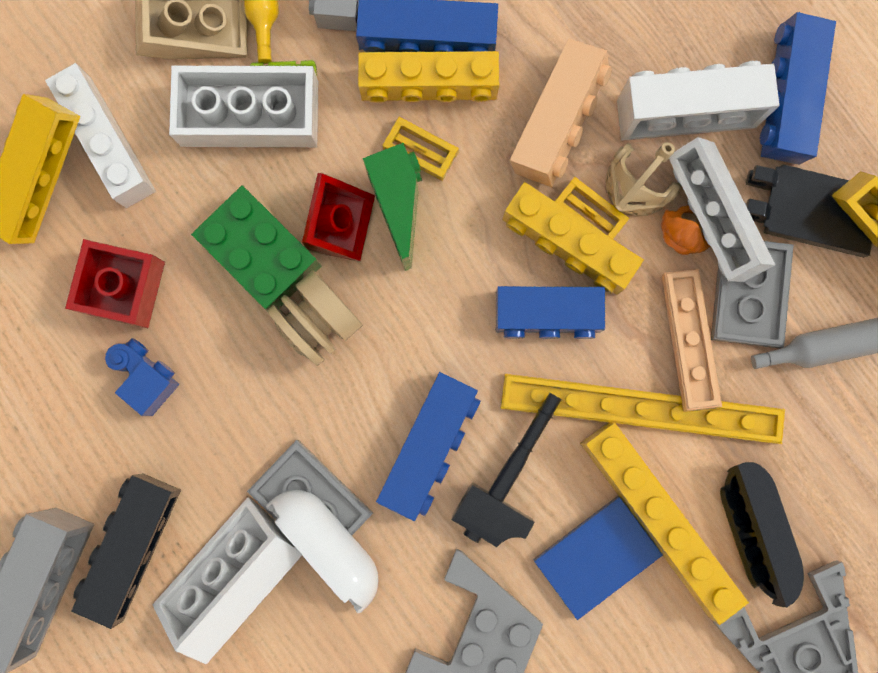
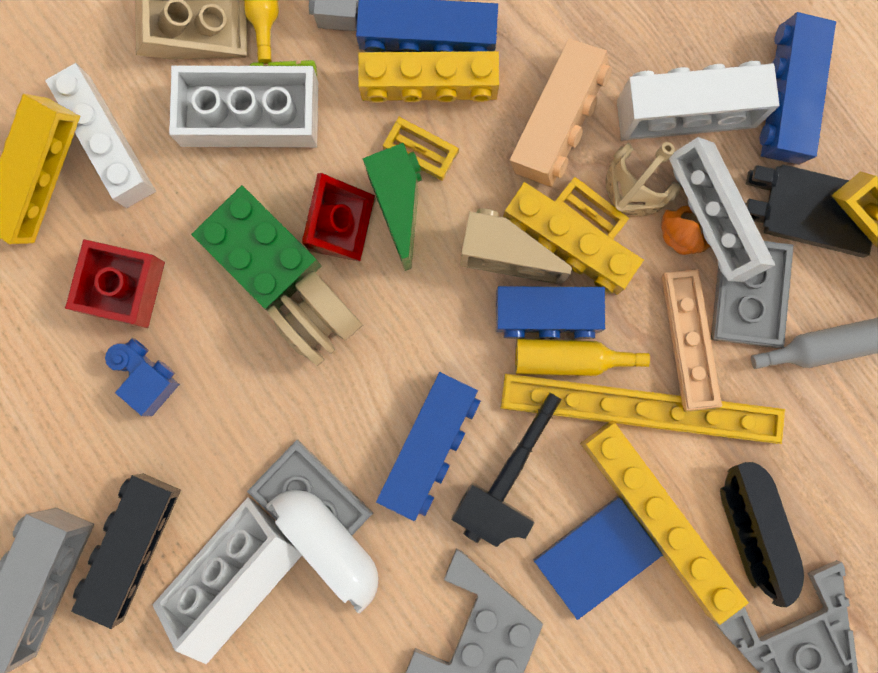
none -> tan slope [460,208,572,285]
none -> yellow piece [515,339,650,376]

